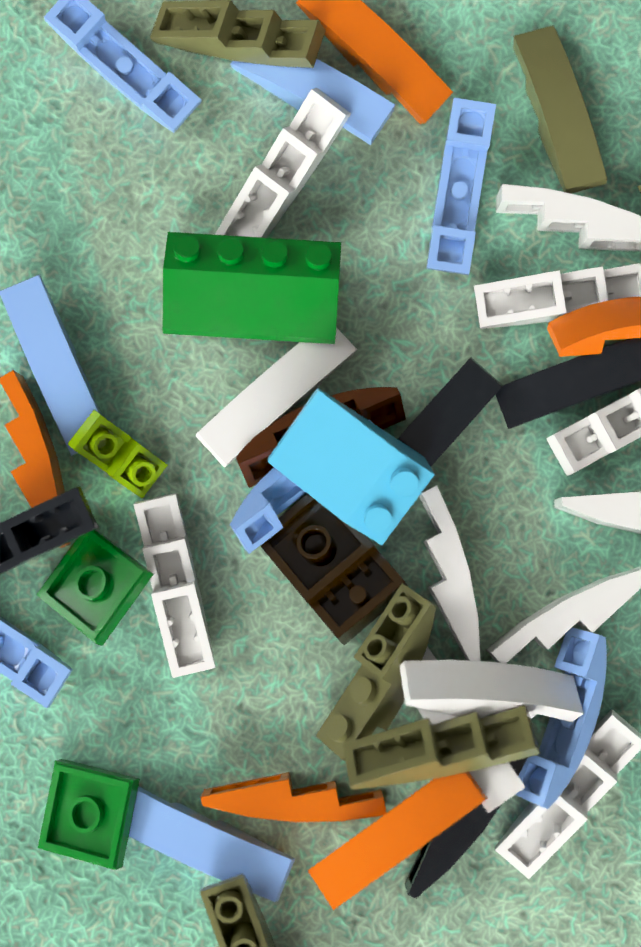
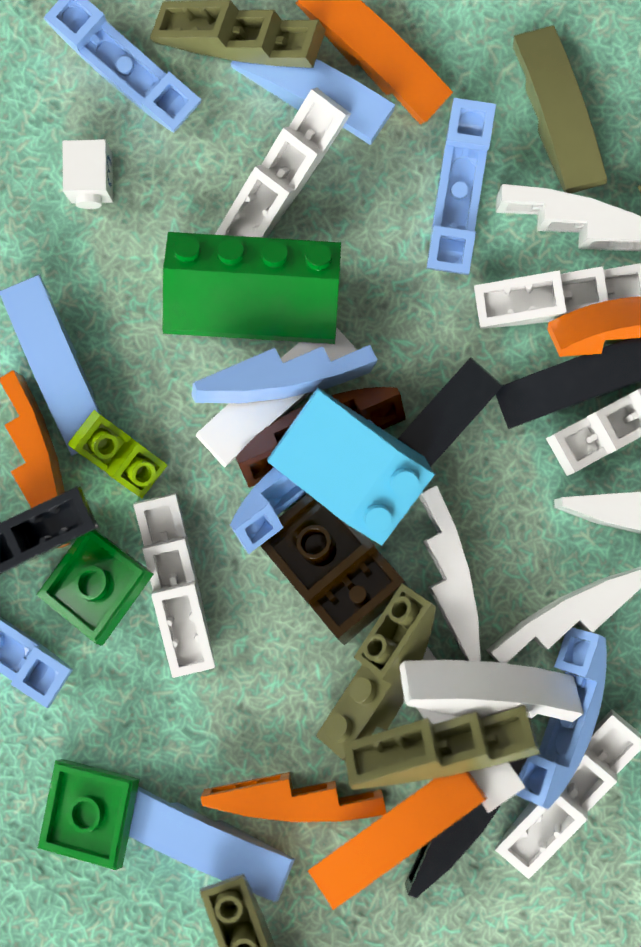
none -> white brick [62,139,113,209]
none -> light blue slope [192,345,378,403]

